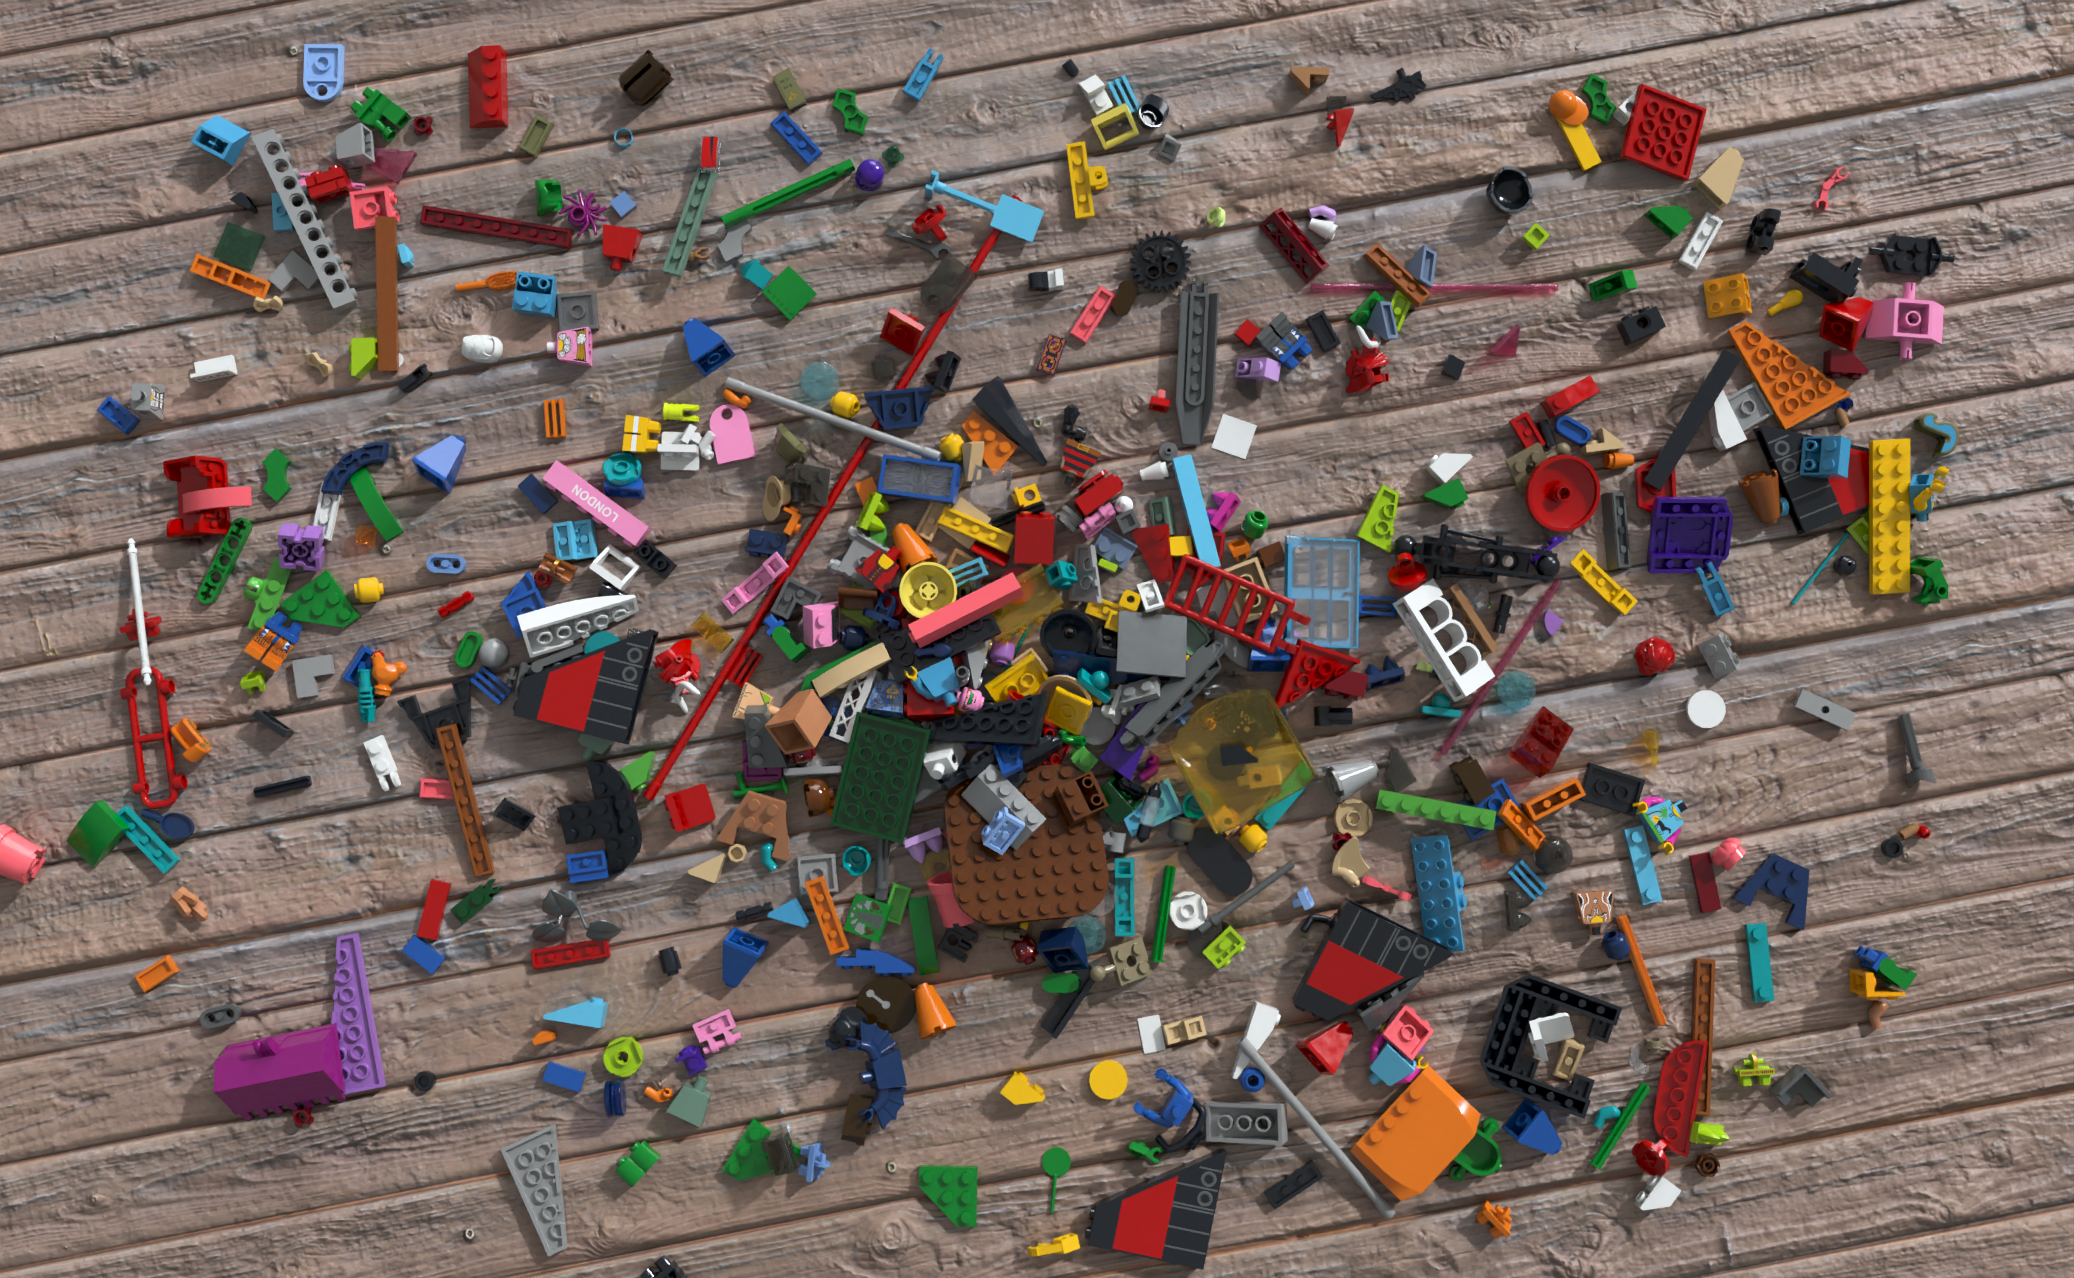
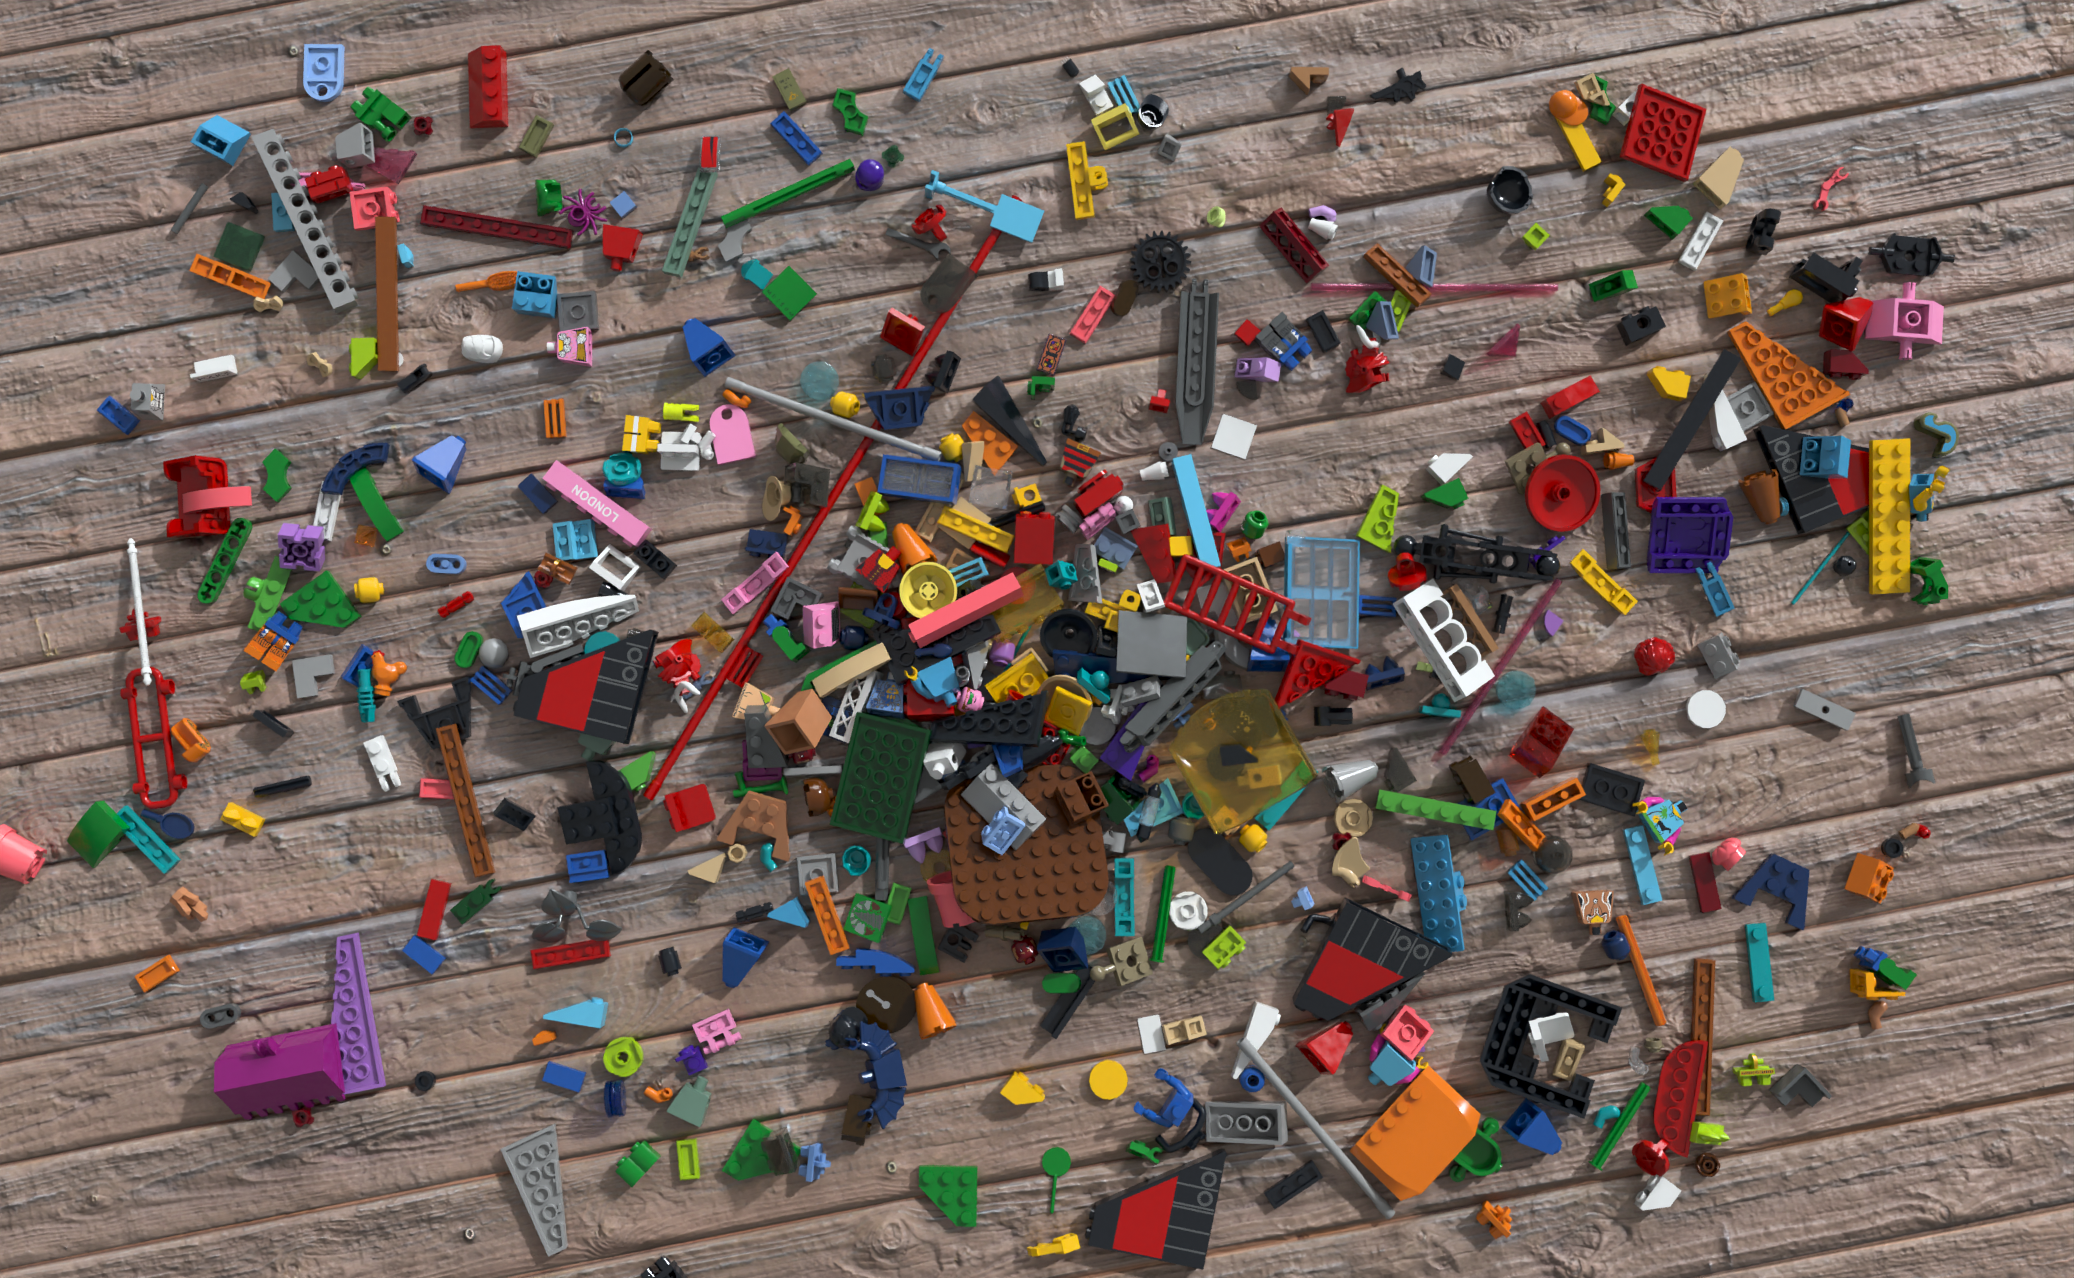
none -> dark grey bar [171,183,209,234]
none -> yellow tile [220,802,266,837]
none -> lime tile [676,1138,700,1181]
none -> sand blue piece [682,671,715,699]
none -> green bracket [1027,376,1055,400]
none -> tan slope [1574,73,1610,106]
none -> yellow bracket [1602,173,1626,207]
none -> yellow slope [1647,366,1691,401]
none -> orange slope [1844,853,1894,904]

